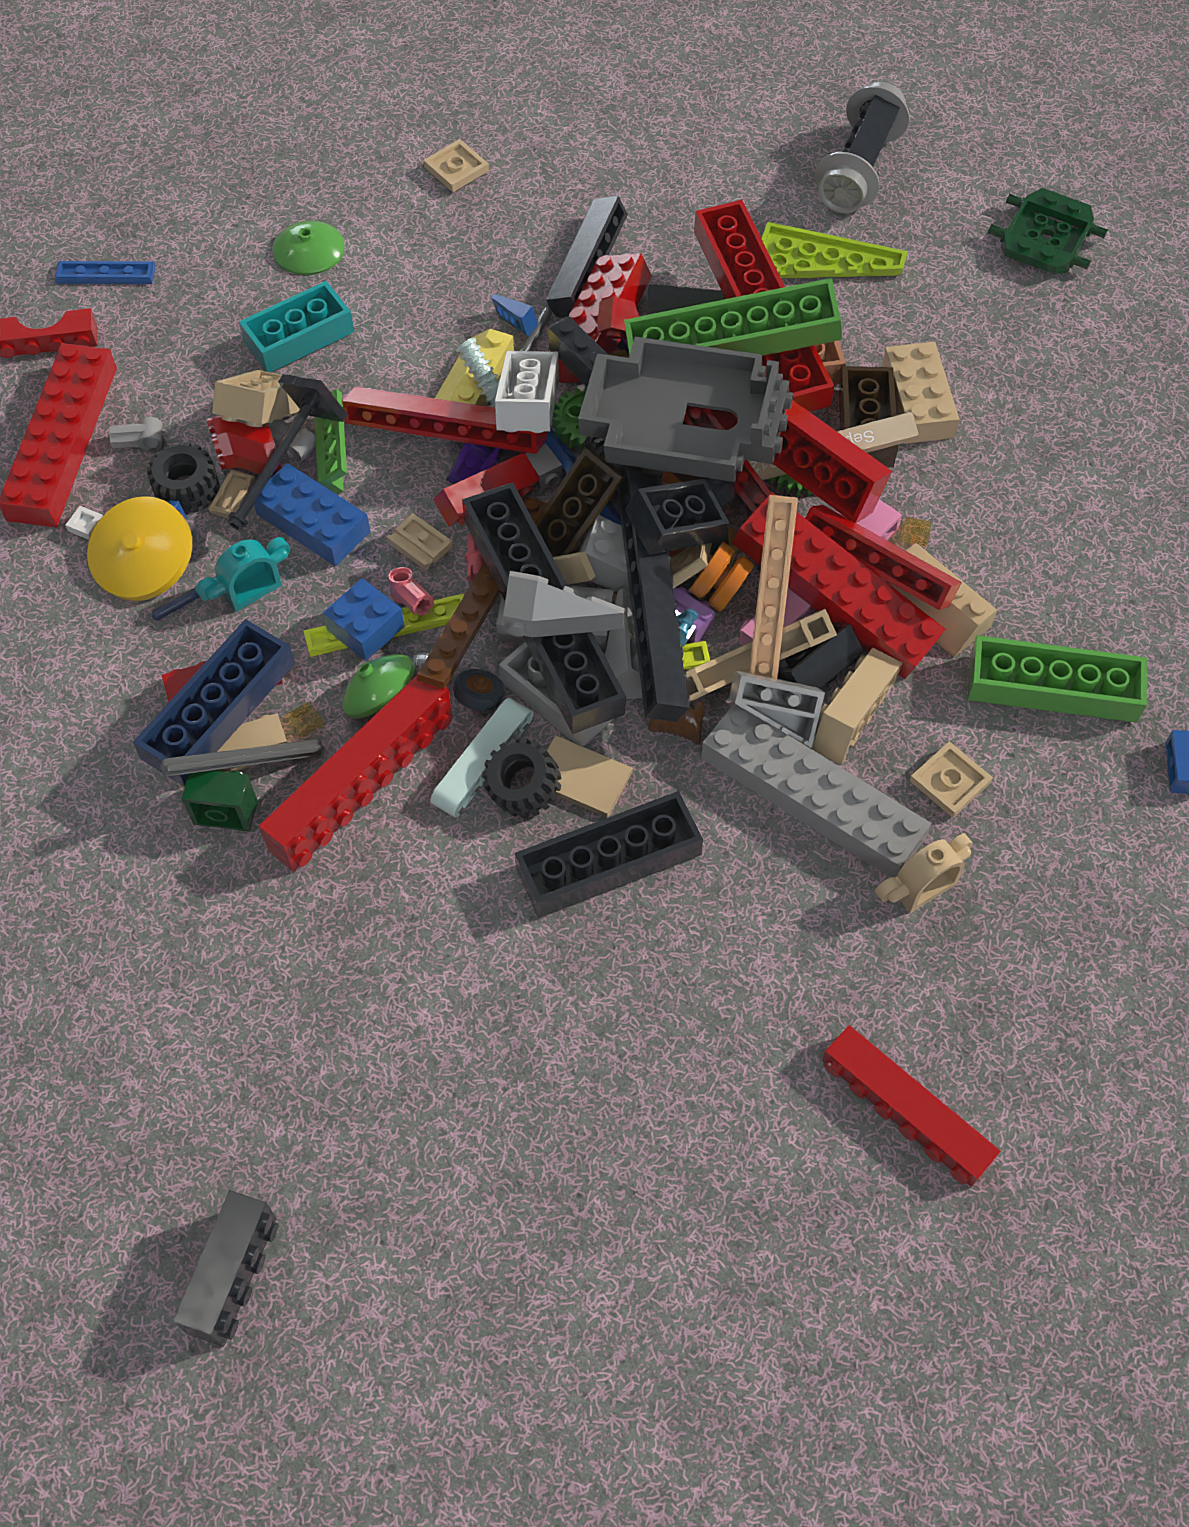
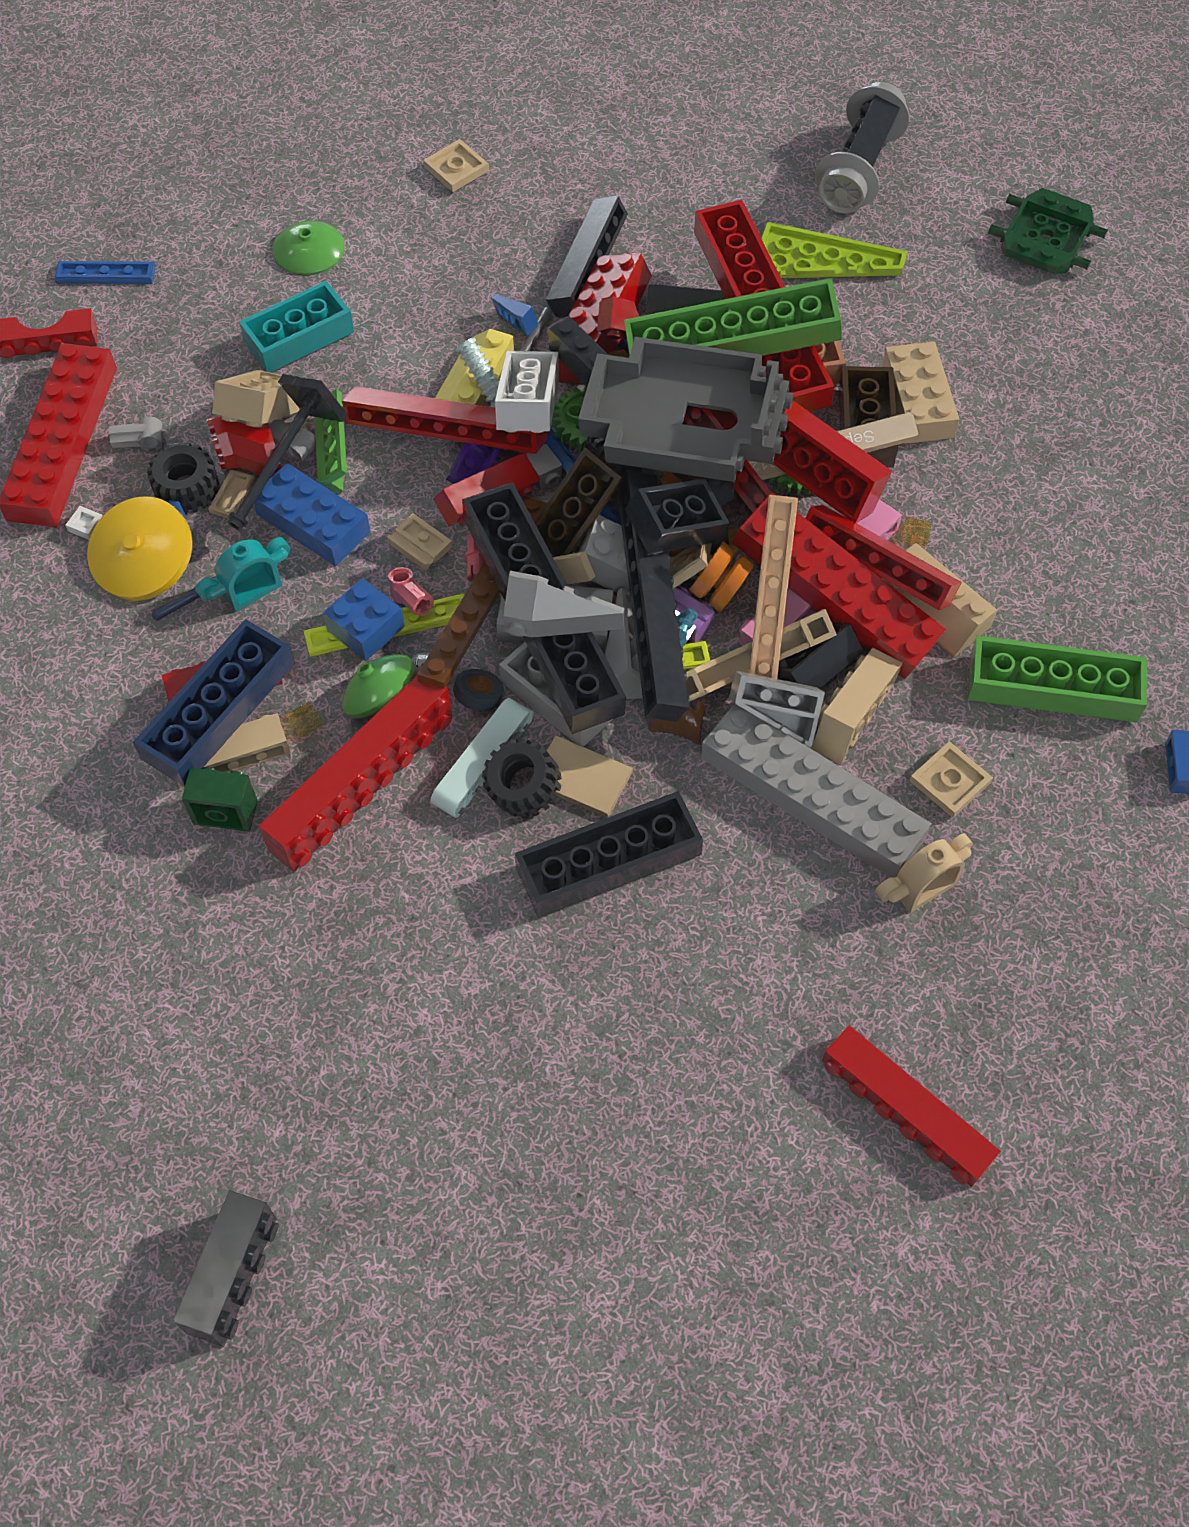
dark grey axle [160,739,324,776] -> none

